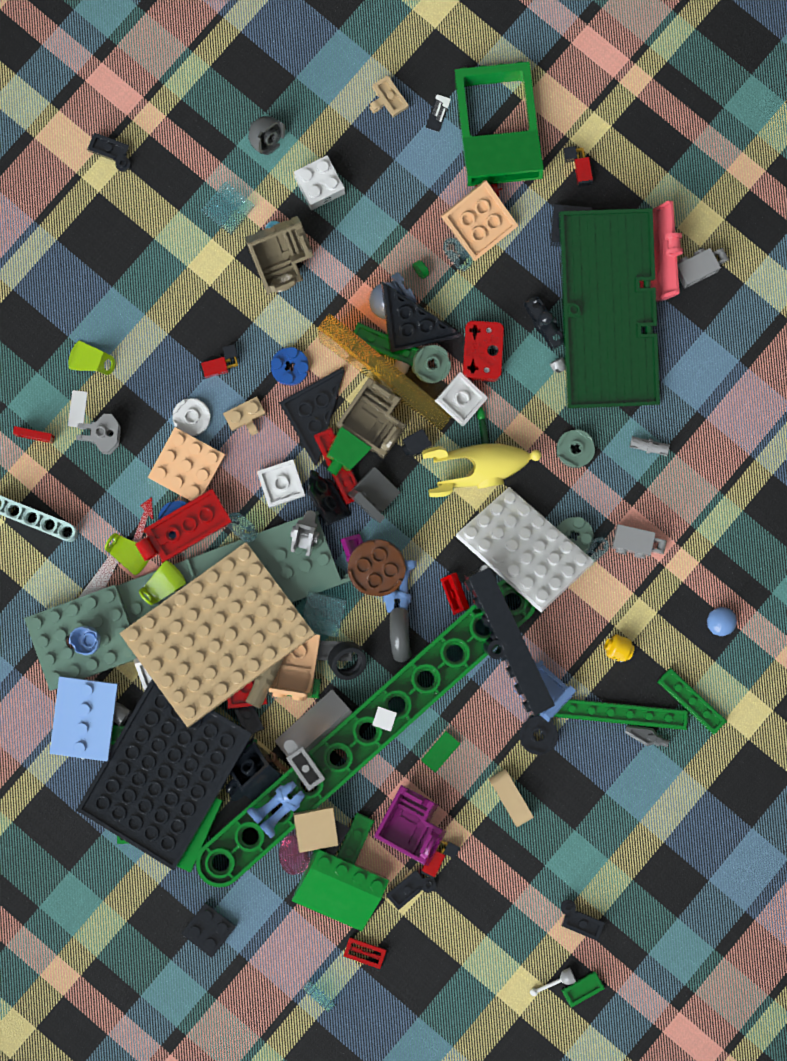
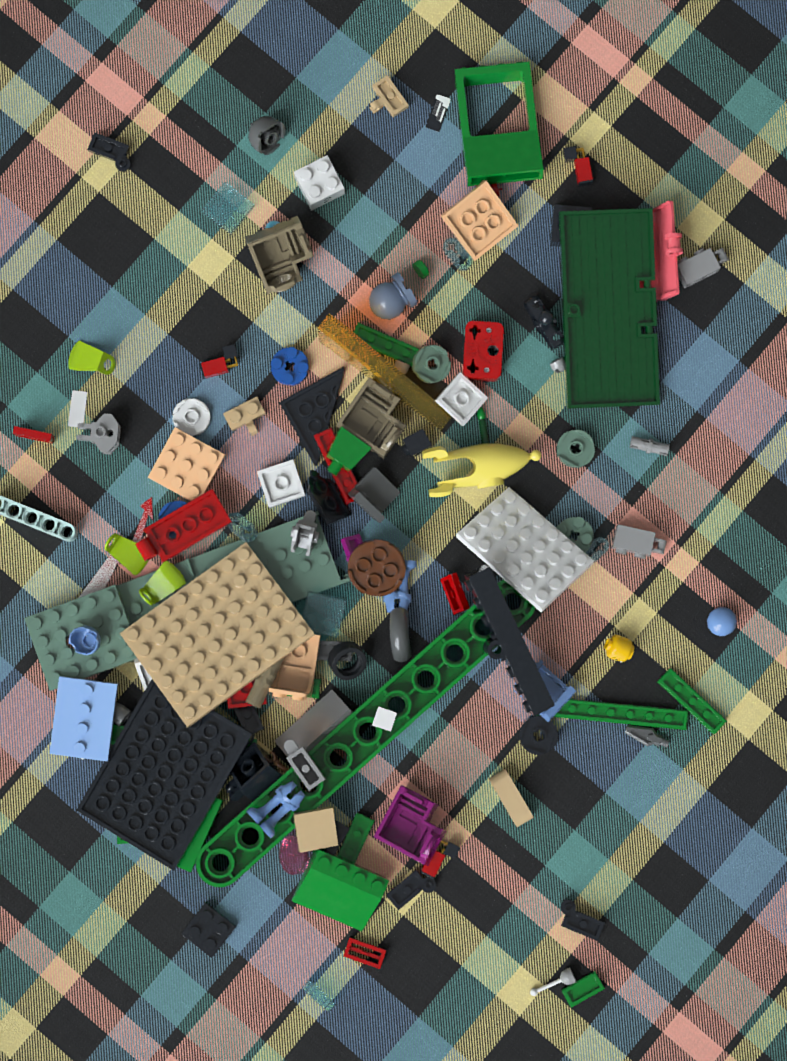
black tile [381,281,461,352] -> none
green tile [421,731,460,773] -> none

